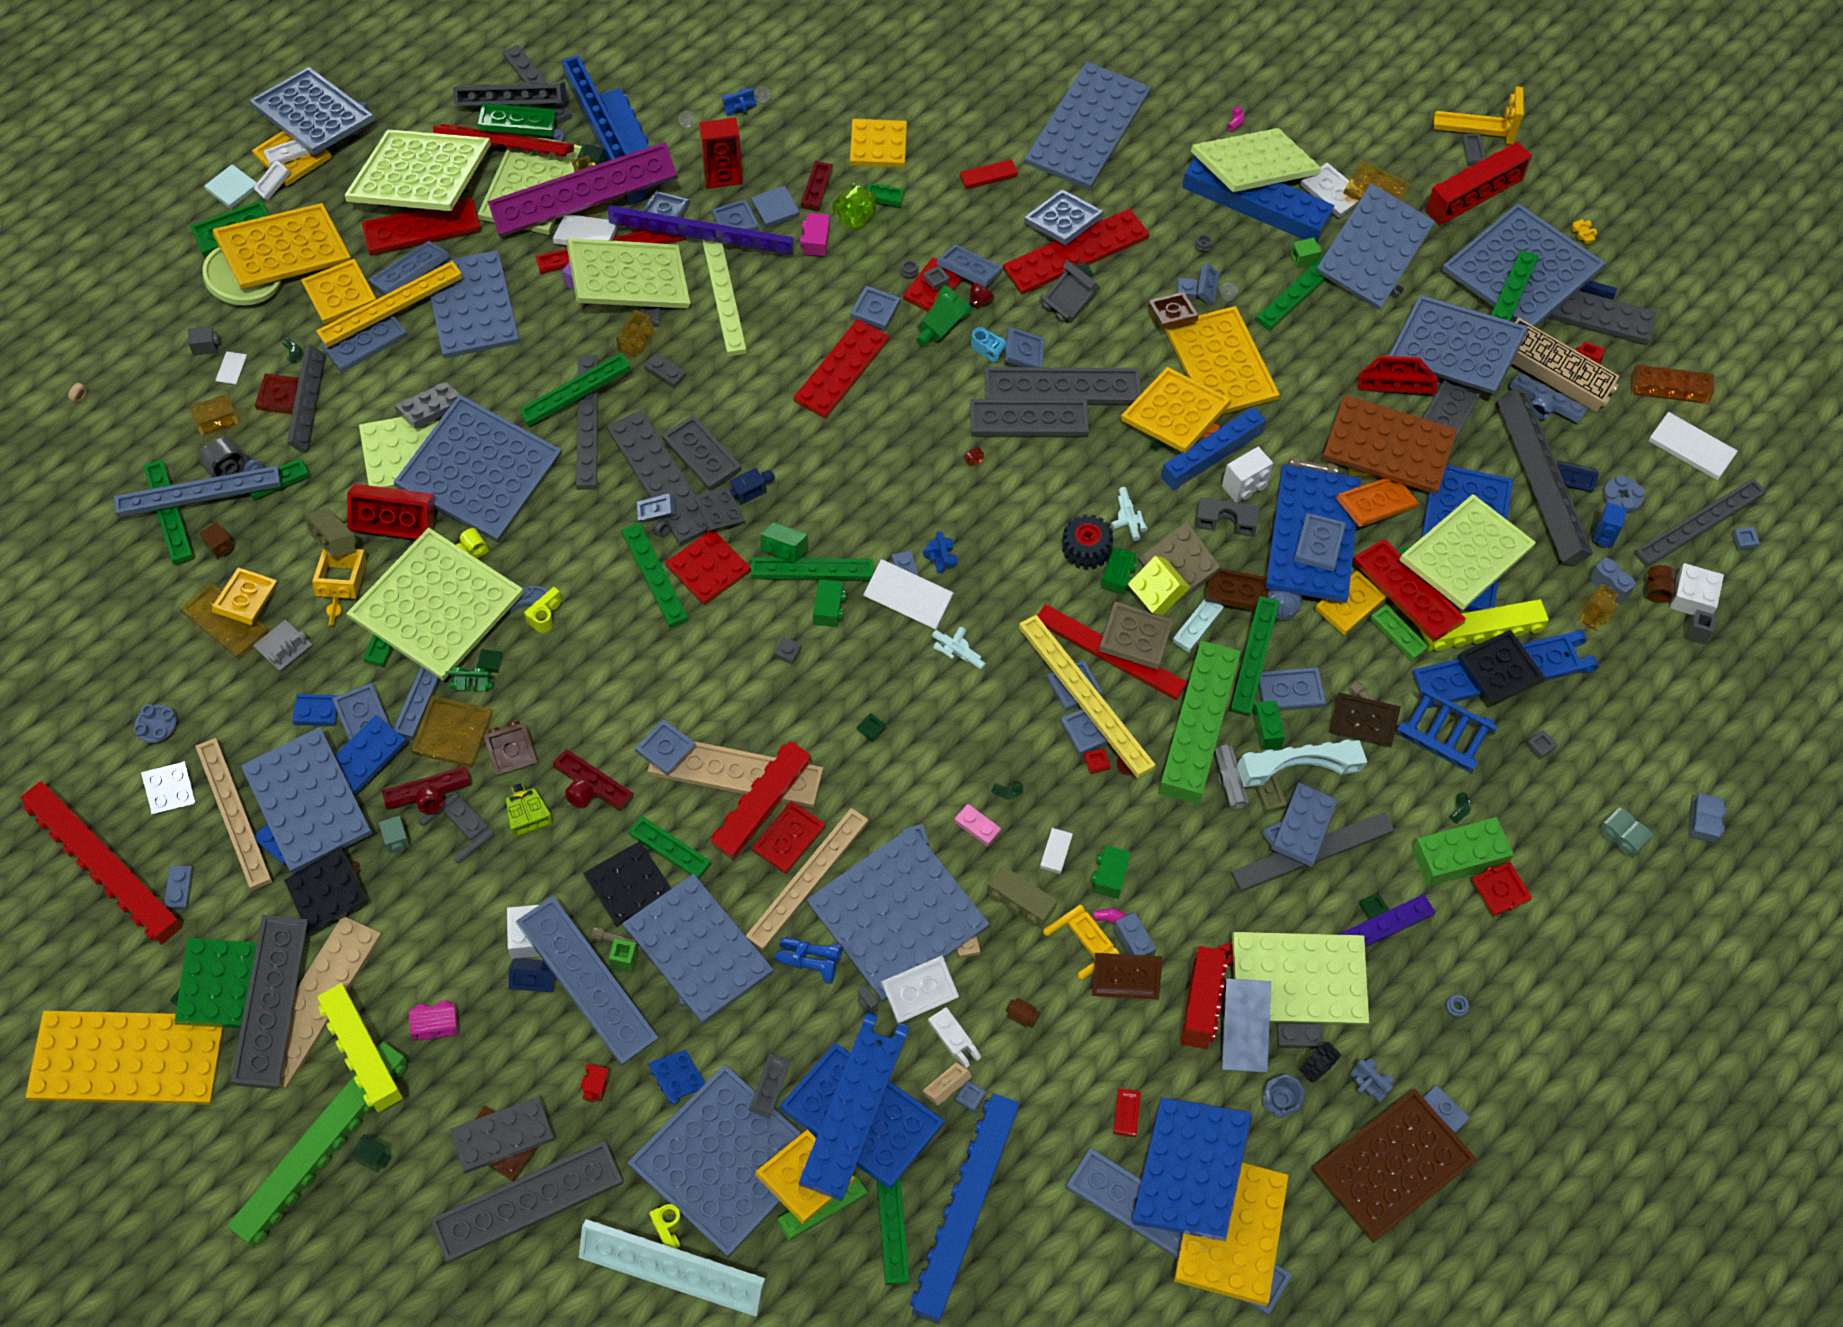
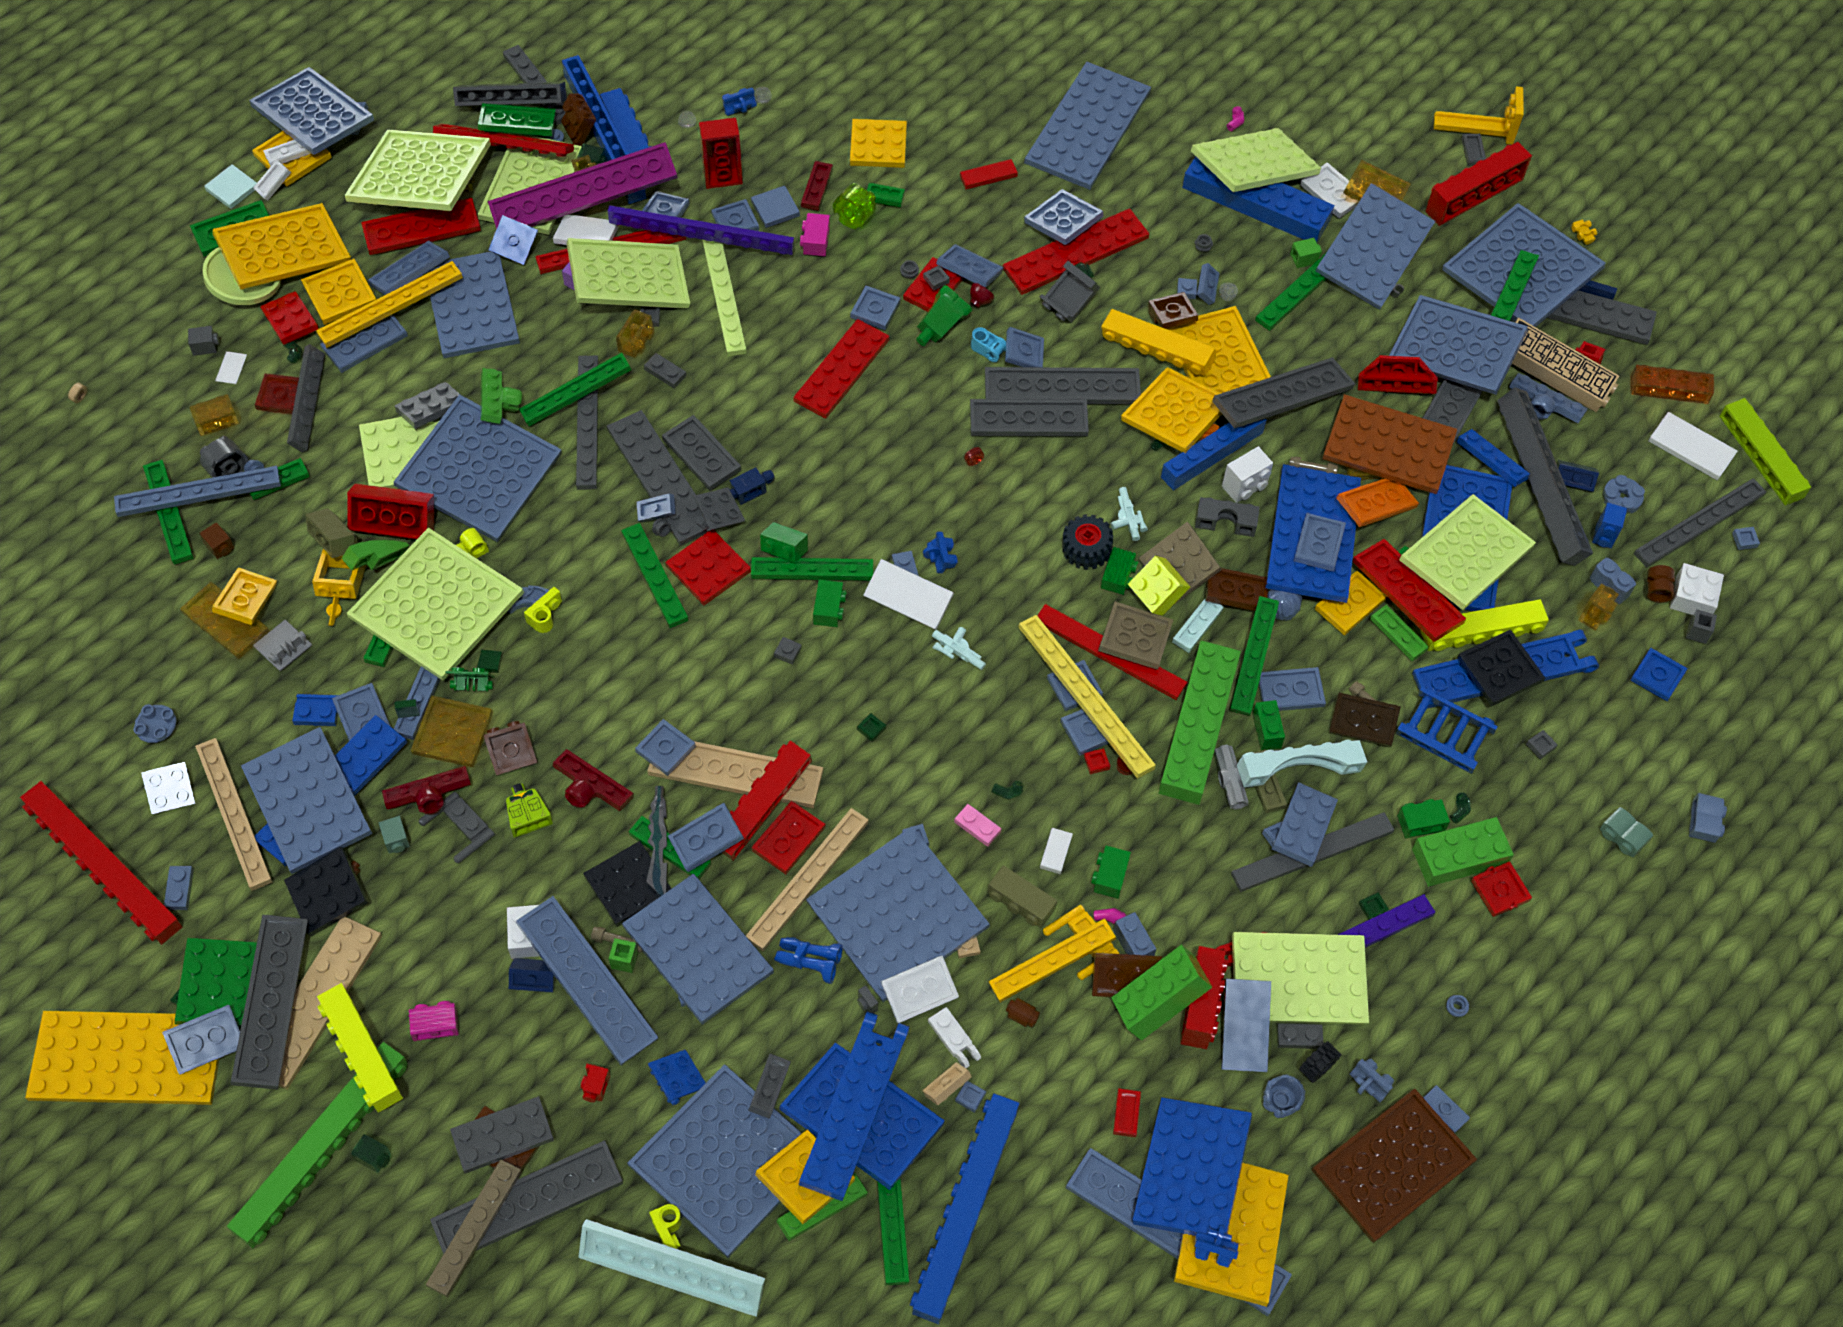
none -> sand blue tile [162,1005,240,1075]
none -> red plate [260,291,318,345]
none -> bright green slope [342,540,409,570]
none -> dark green tile [394,699,420,718]
none -> dark tan plate [426,1159,522,1298]
none -> bright green plate [480,368,522,424]
none -> plate [489,215,538,265]
none -> reddish brown plate [561,93,596,146]
none -> flat silver sword [646,786,667,896]
none -> sand blue tile [668,803,744,872]
none -> yellow plate [989,919,1116,1002]
none -> yellow brick [1101,309,1216,376]
none -> bright green brick [1111,944,1212,1041]
none -> blue hips [1195,1225,1238,1268]
none -> dark grey plate [1212,357,1355,429]
none -> green brick [1397,799,1450,839]
none -> blue plate [1457,429,1530,487]
none -> blue plate [1631,648,1688,701]
none -> lime brick [1719,398,1811,506]

